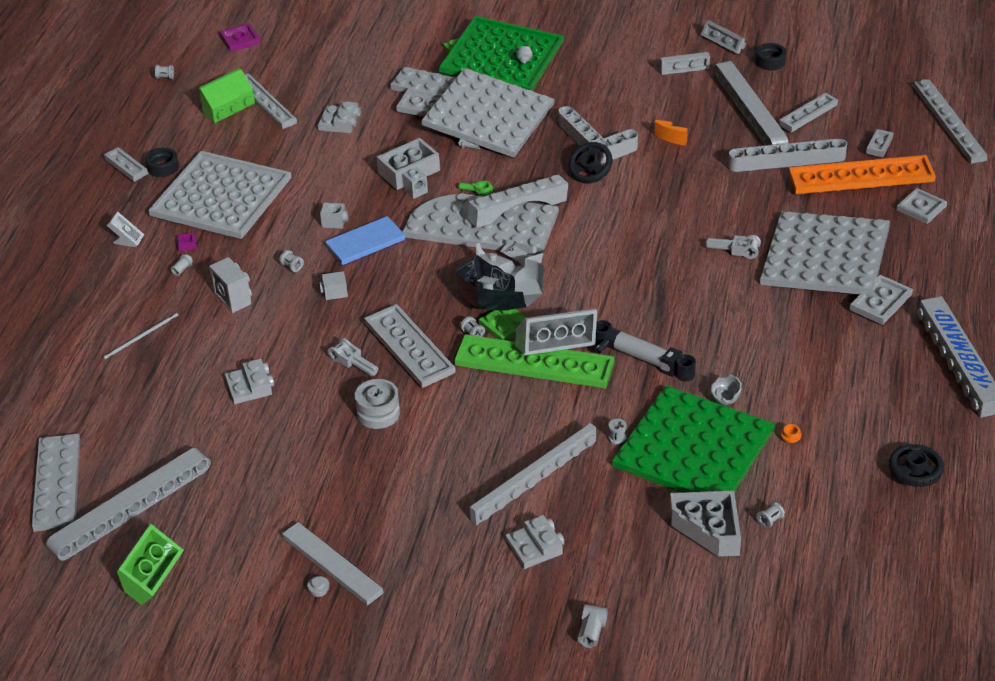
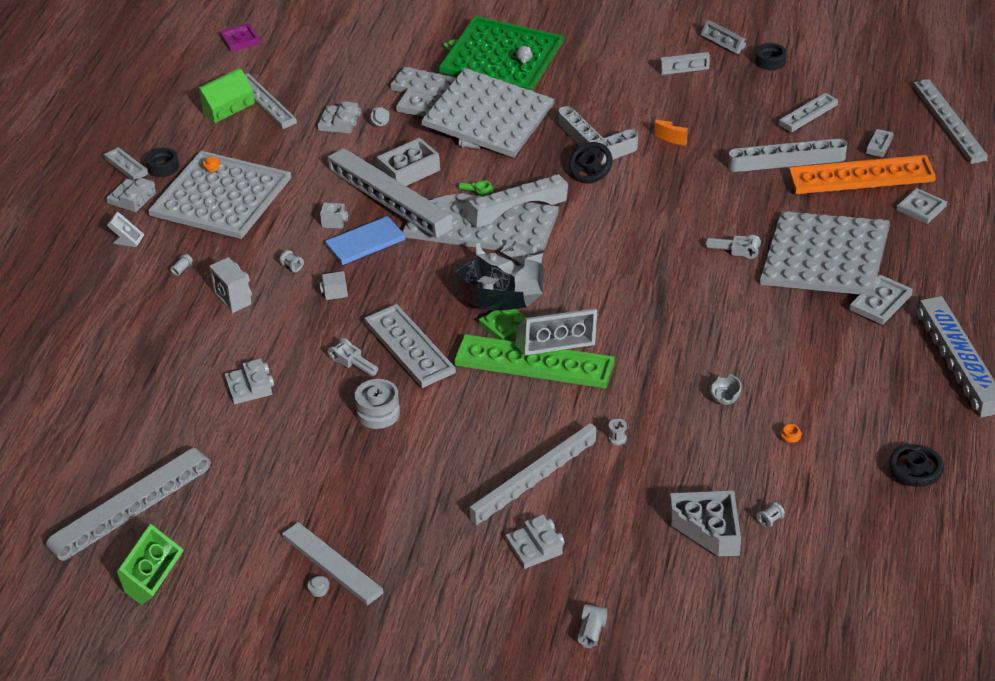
light grey plate [32,434,81,532] -> none
light grey piece [103,313,178,360] -> none
light grey bush [155,65,174,79] -> none
magenta tile [177,233,197,251] -> none
light grey brick [403,168,428,199] -> none
light grey bush [460,316,485,337] -> none
piece [595,320,696,382] -> none
green plate [612,385,775,493] -> none
light grey beam [714,61,788,146] -> none
none -> light grey plate [107,178,156,212]
none -> orange plate [203,156,221,172]
none -> light grey brick [328,148,453,238]
none -> light grey piece [369,107,390,127]

